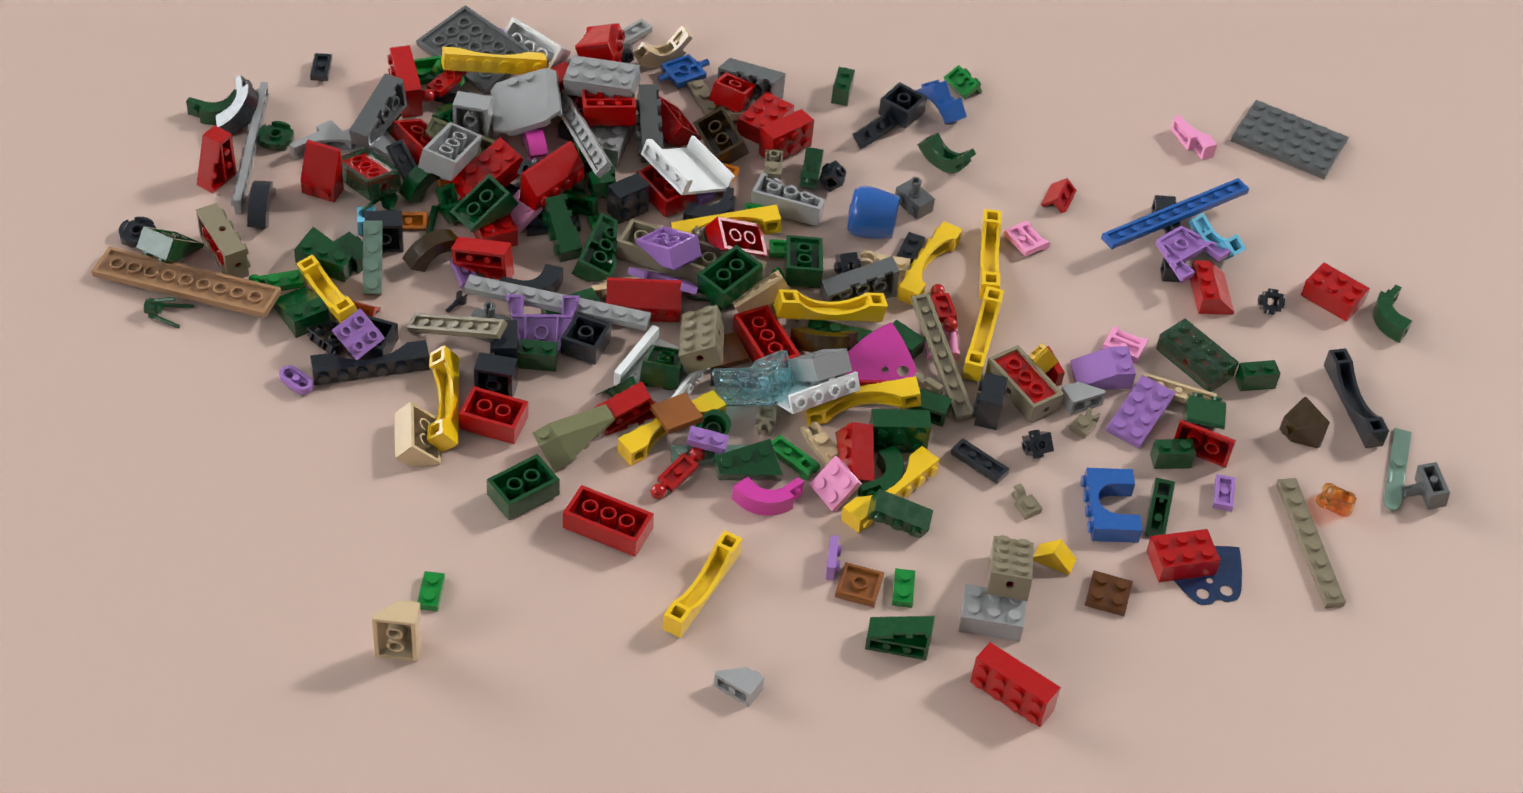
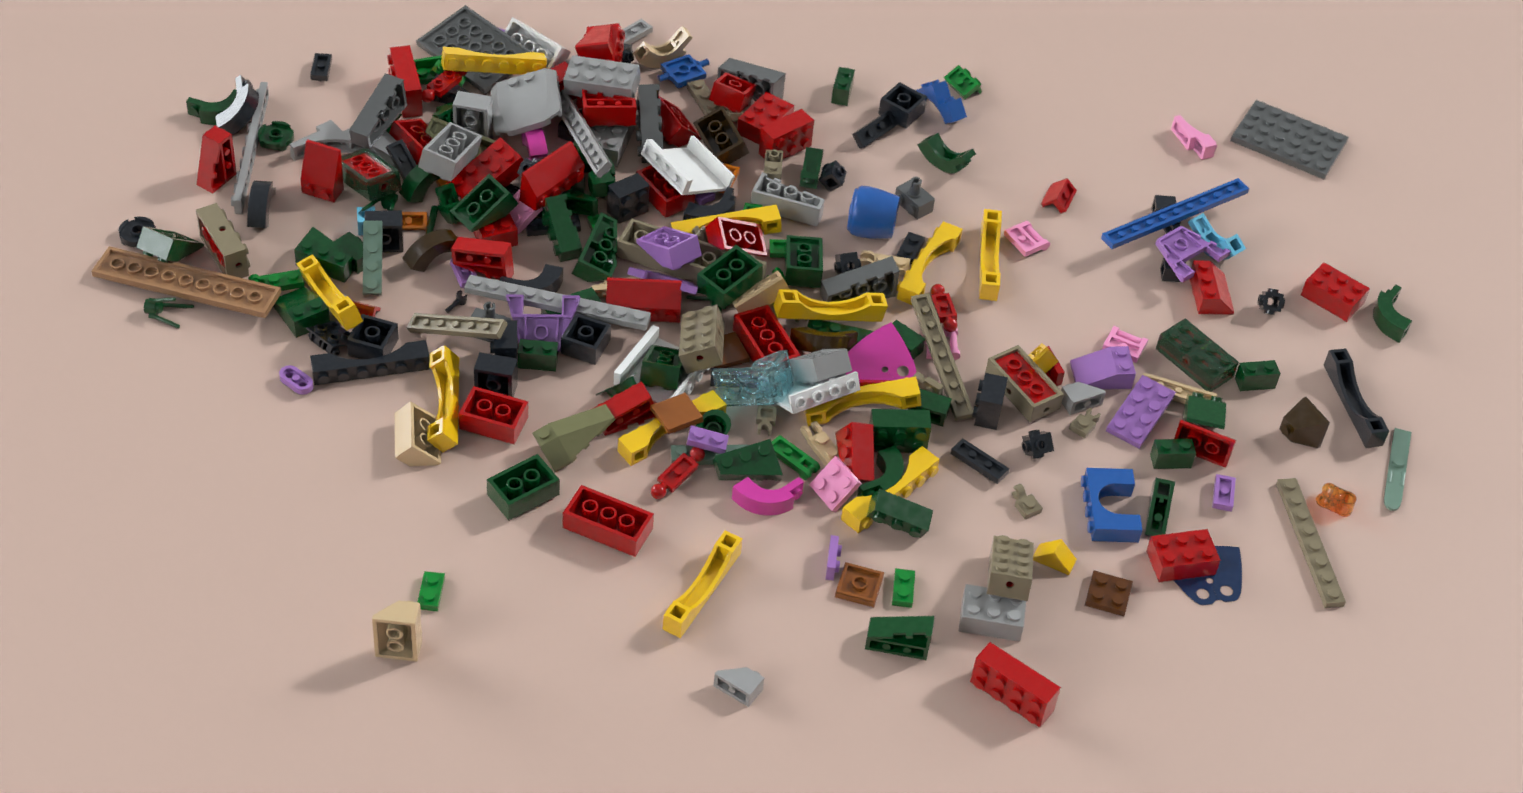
medium lavender hinge [331,309,385,360] -> none
yellow arch [961,286,1004,382] -> none
dark grey brick [1401,462,1450,509] -> none

